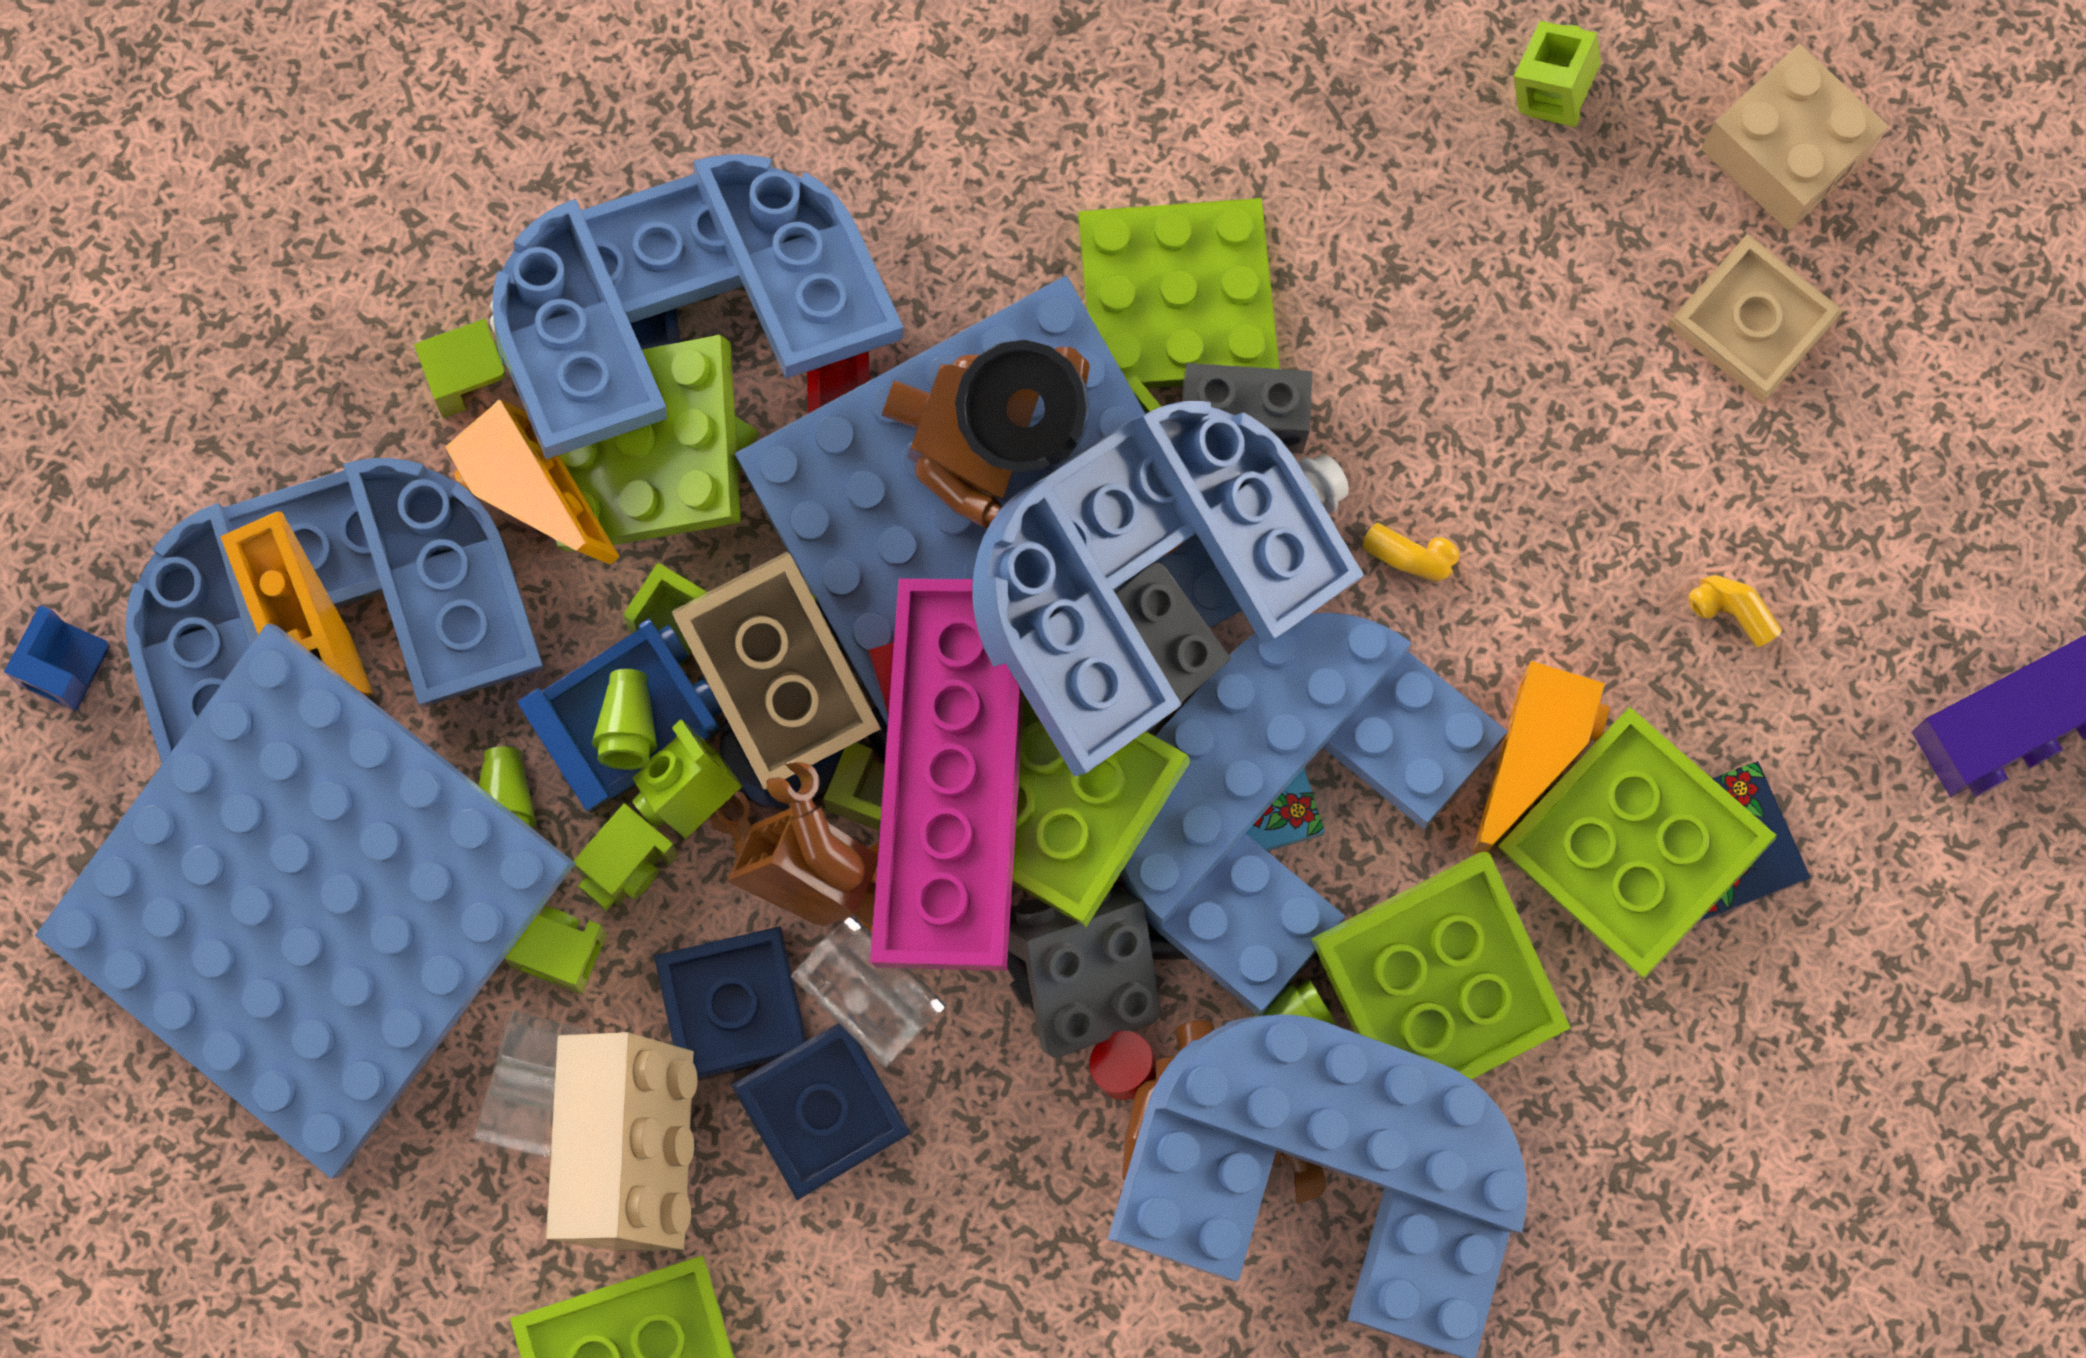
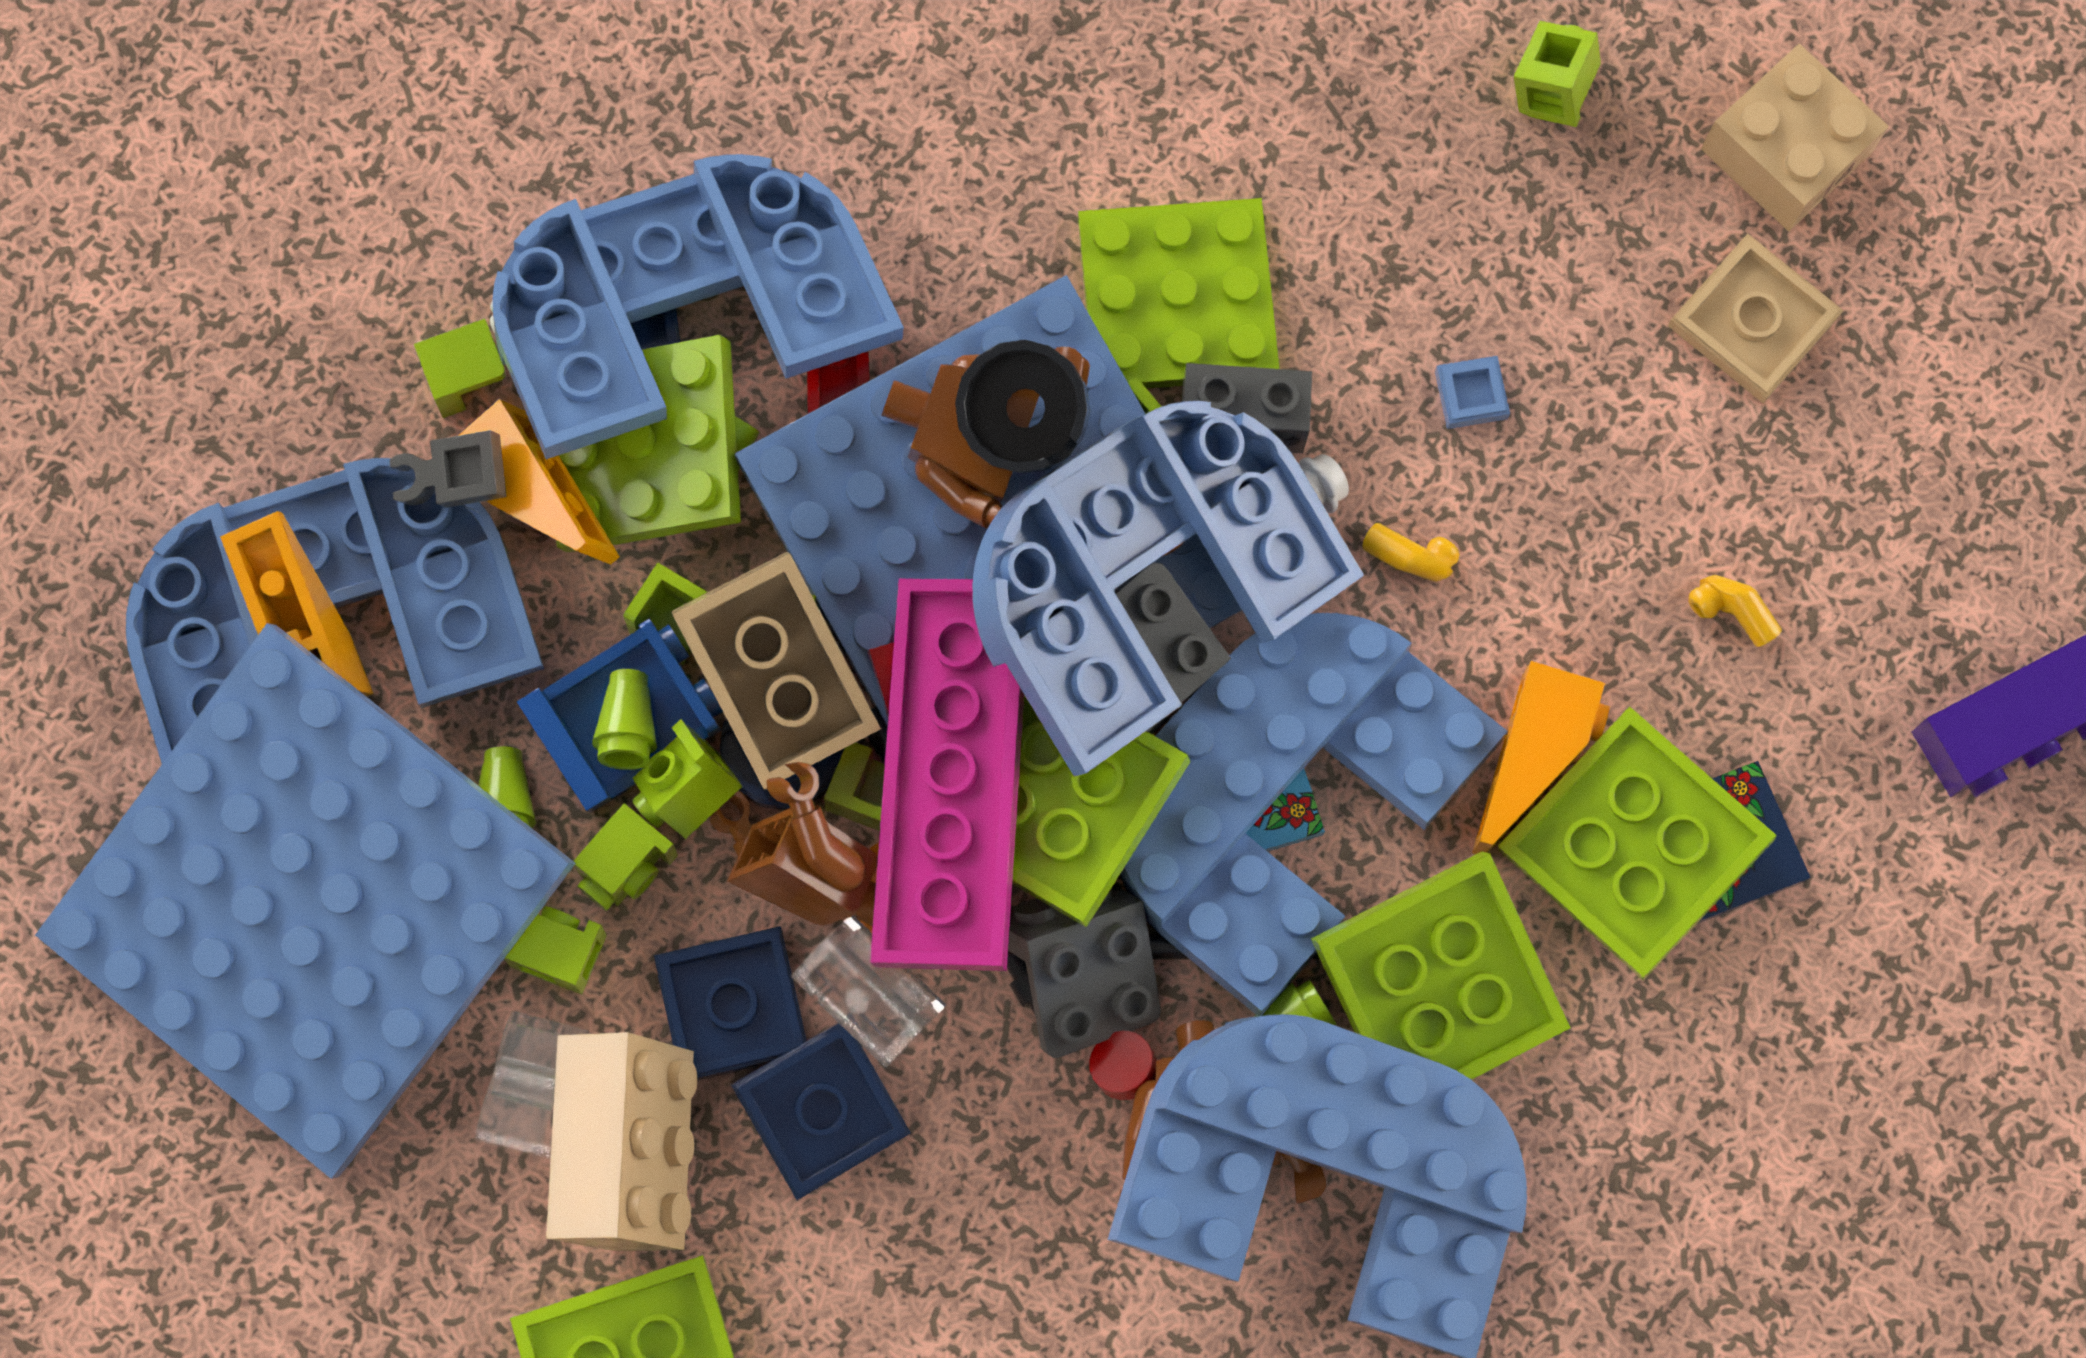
blue panel [4,605,110,712] -> none
none -> dark grey plate [389,430,507,508]
none -> medium blue tile [1435,356,1510,429]

